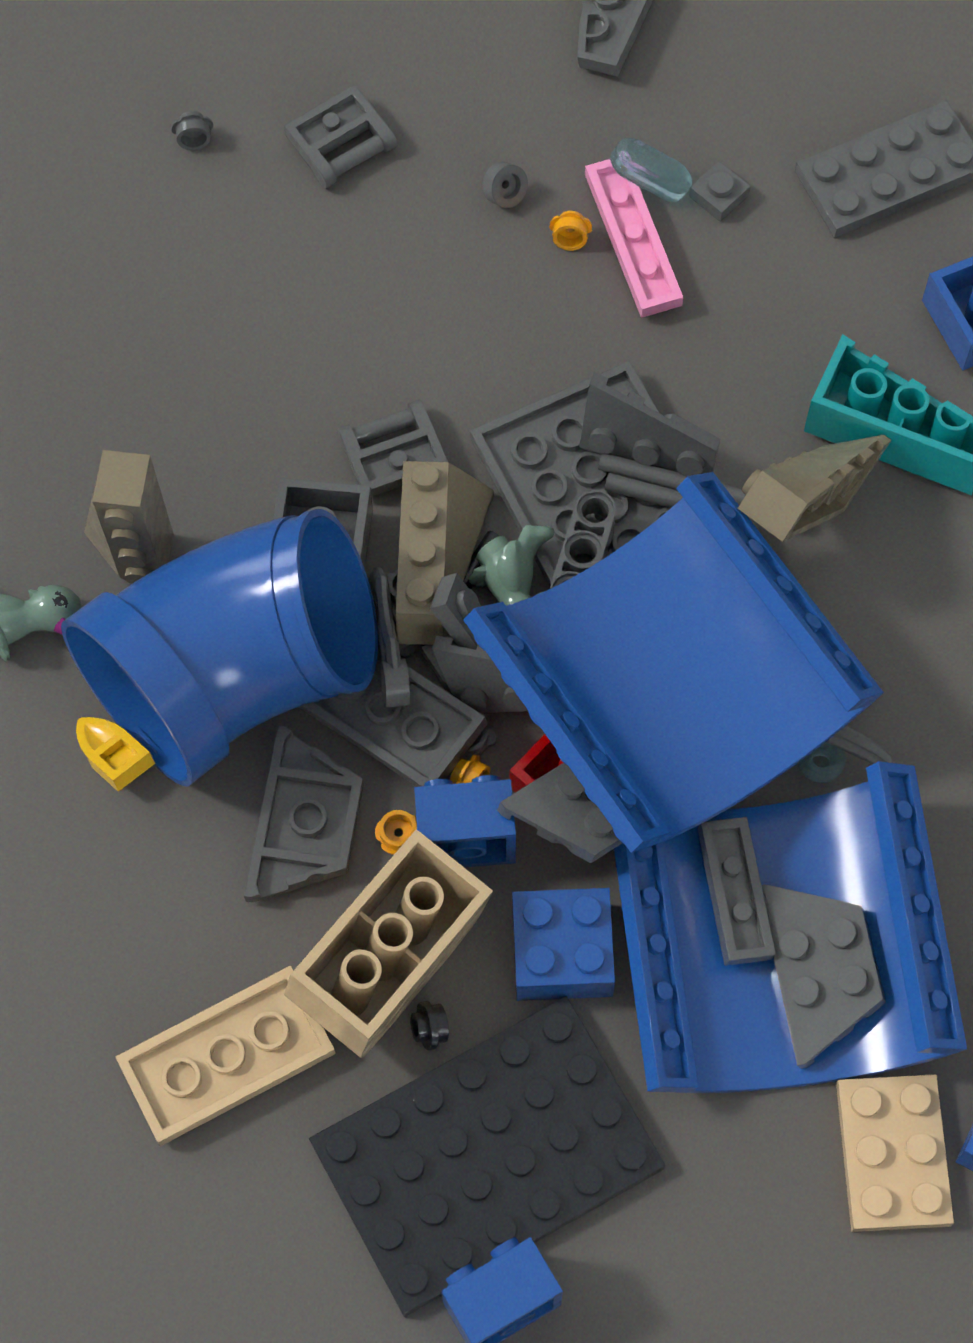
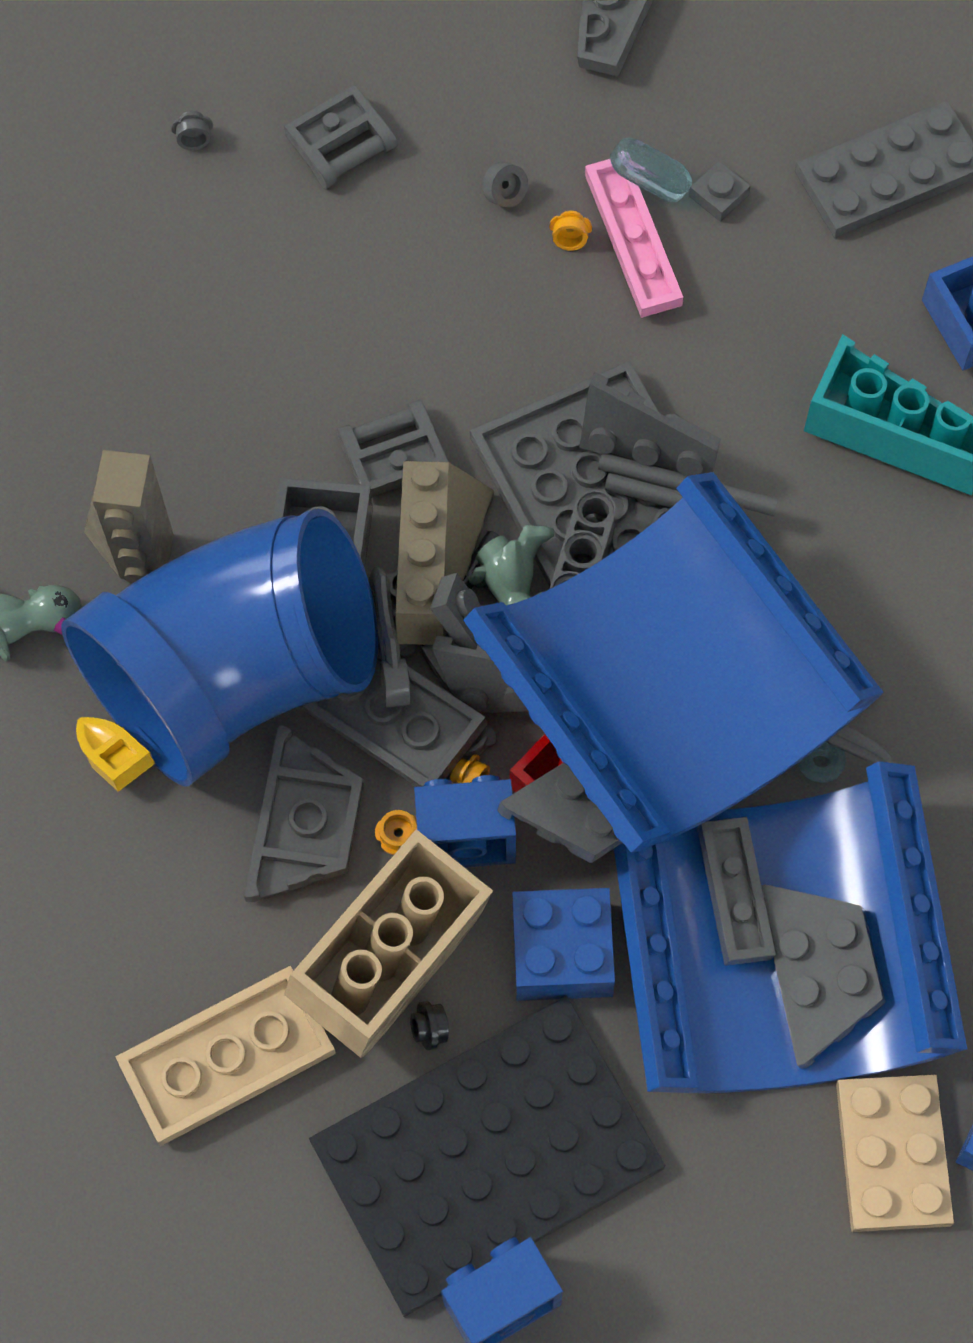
dark tan wedge [737,435,891,542] -> none

